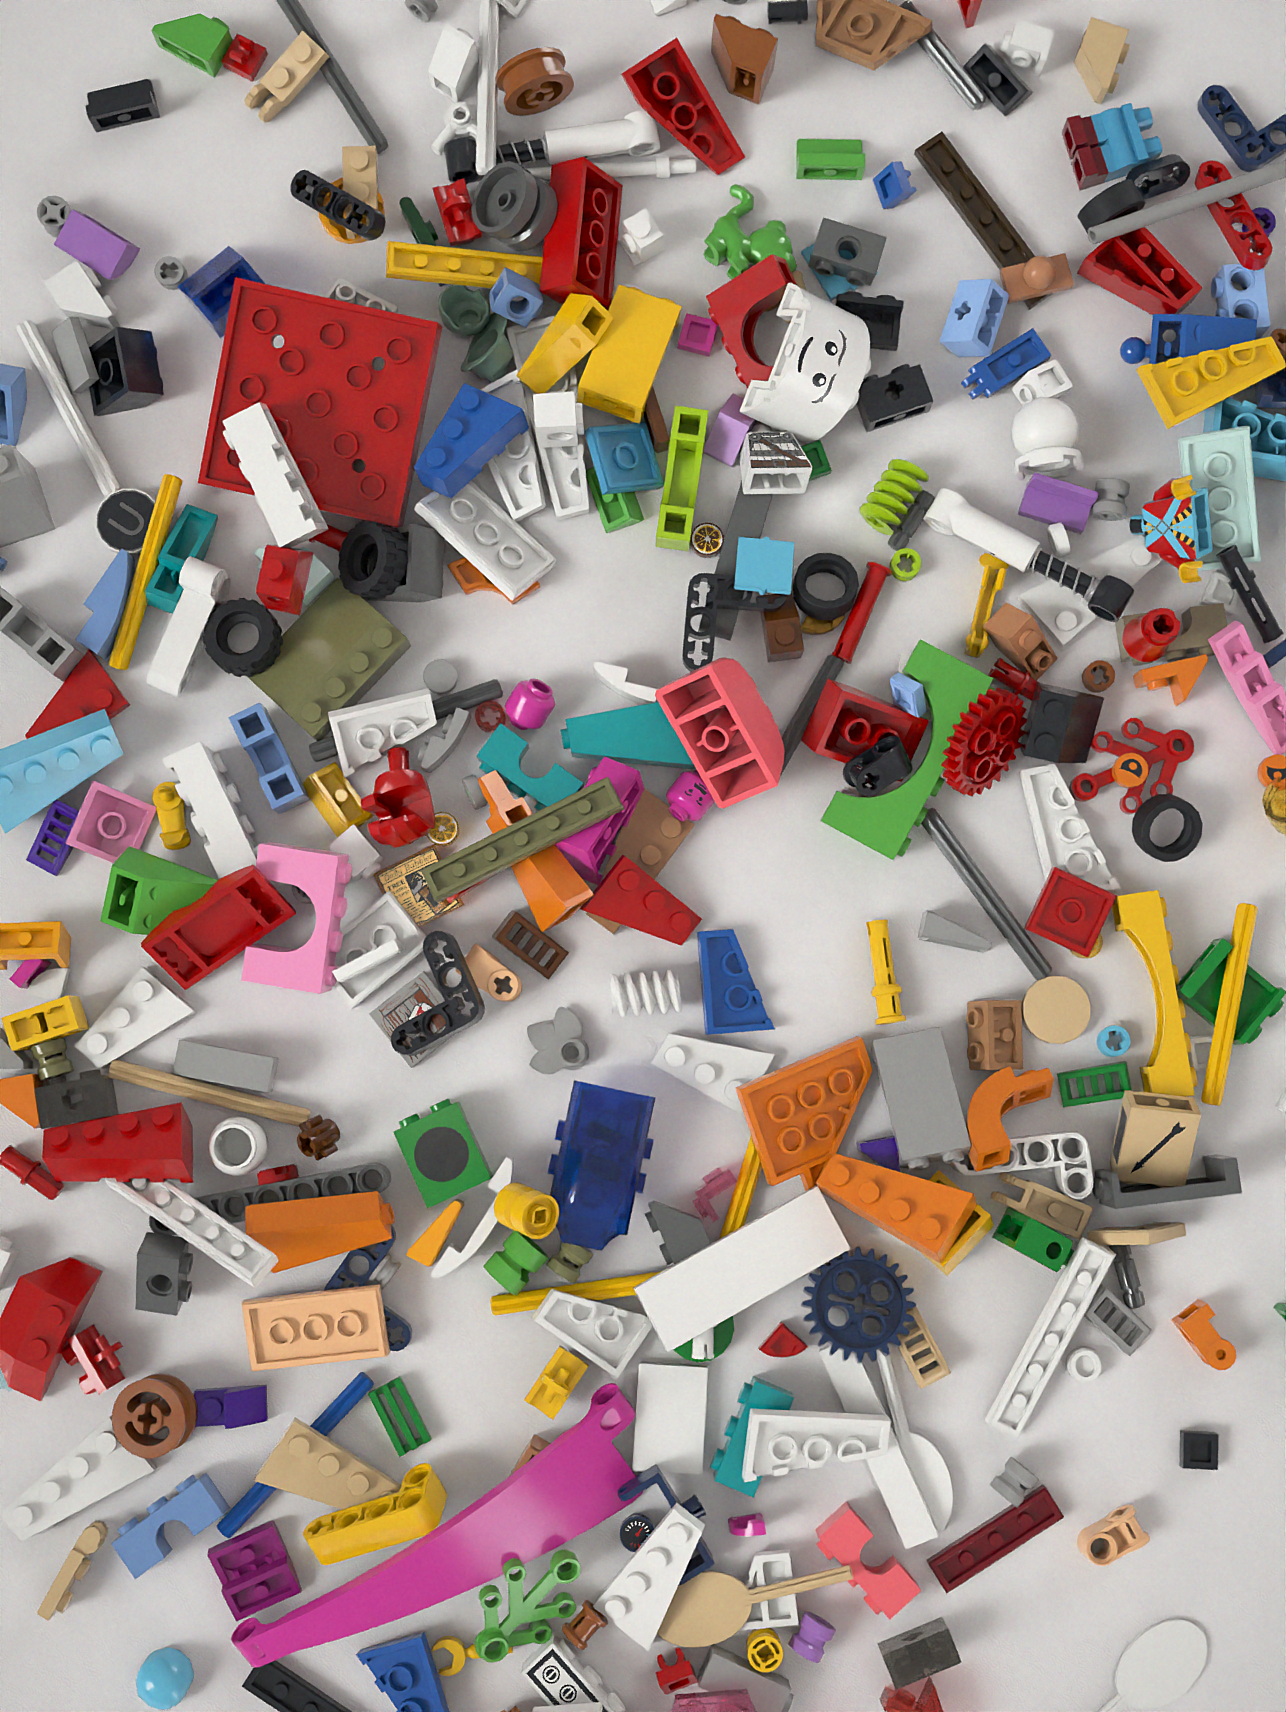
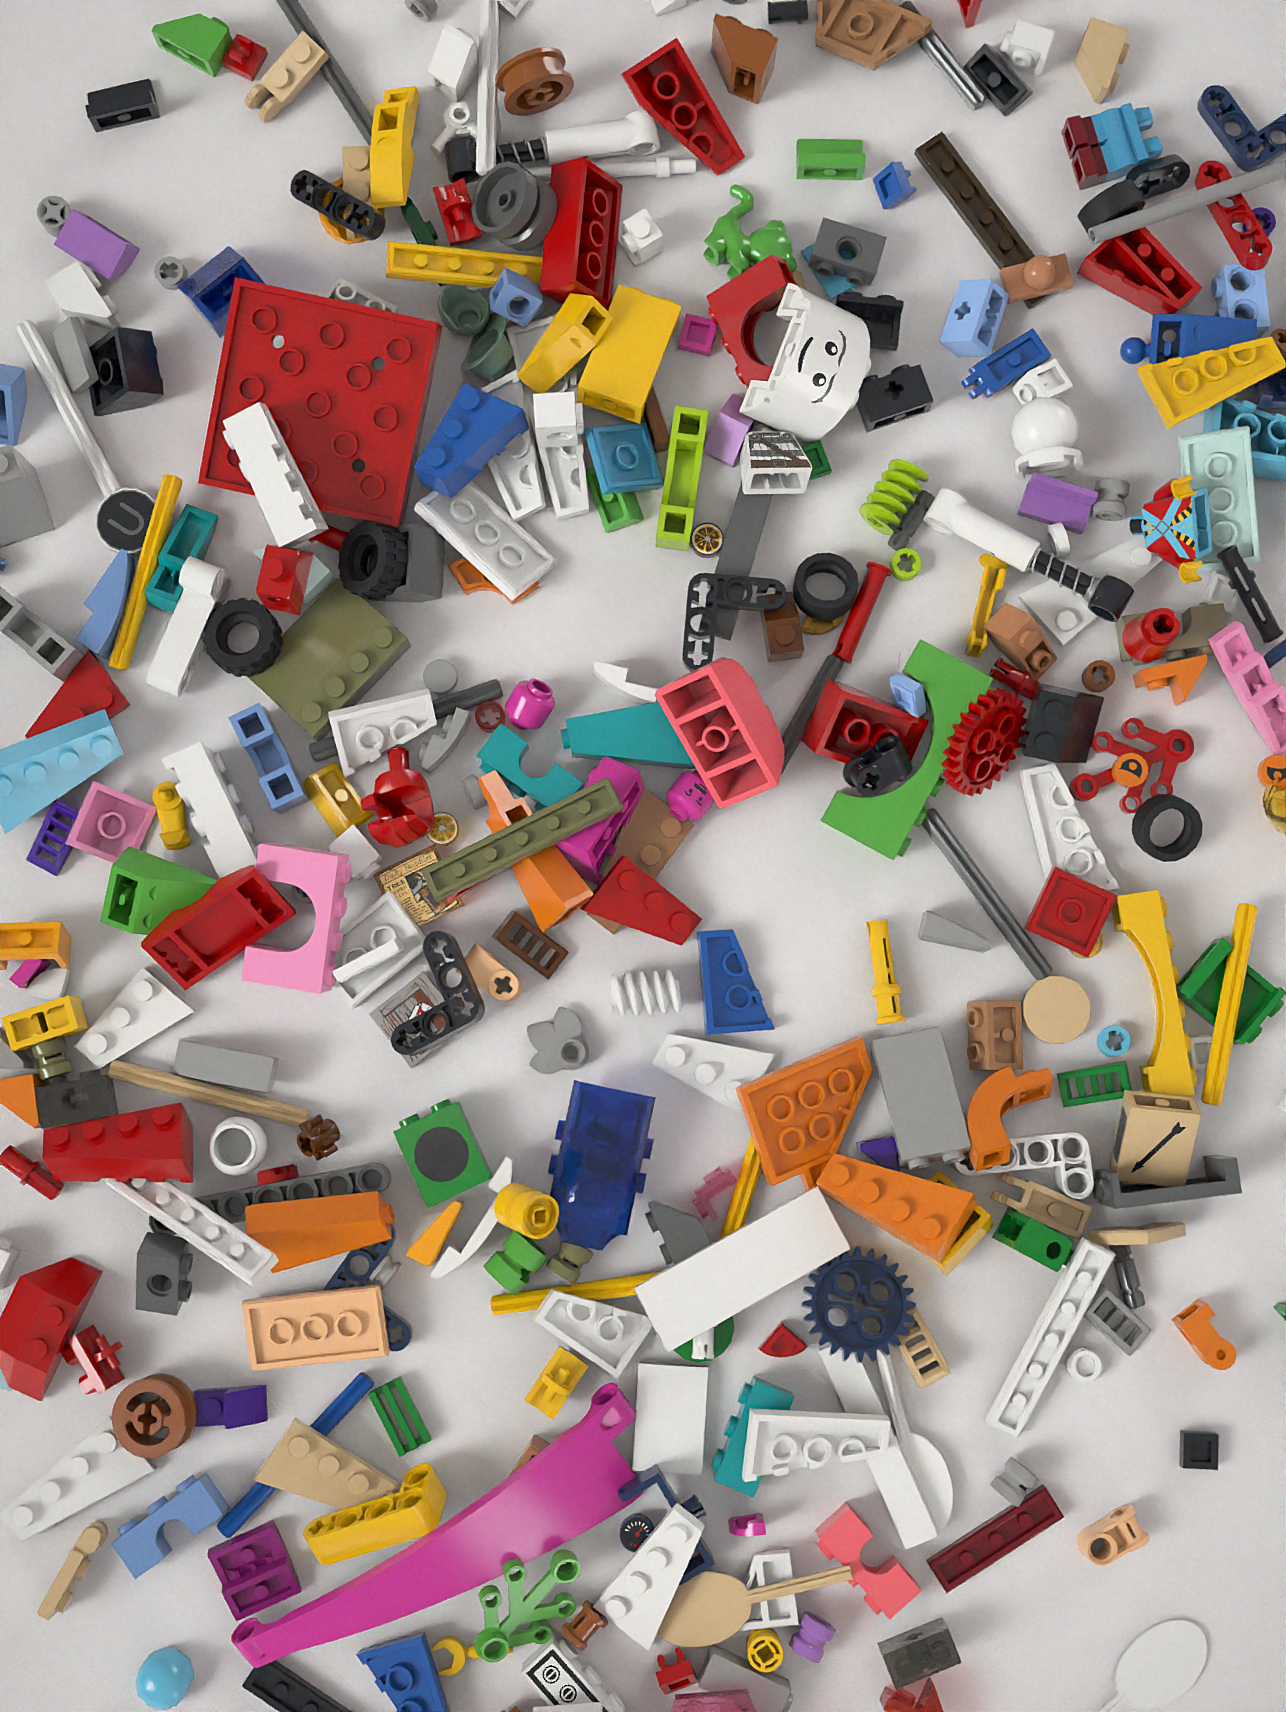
medium azure piece [734,537,794,595] -> none
none -> yellow slope [370,86,420,209]

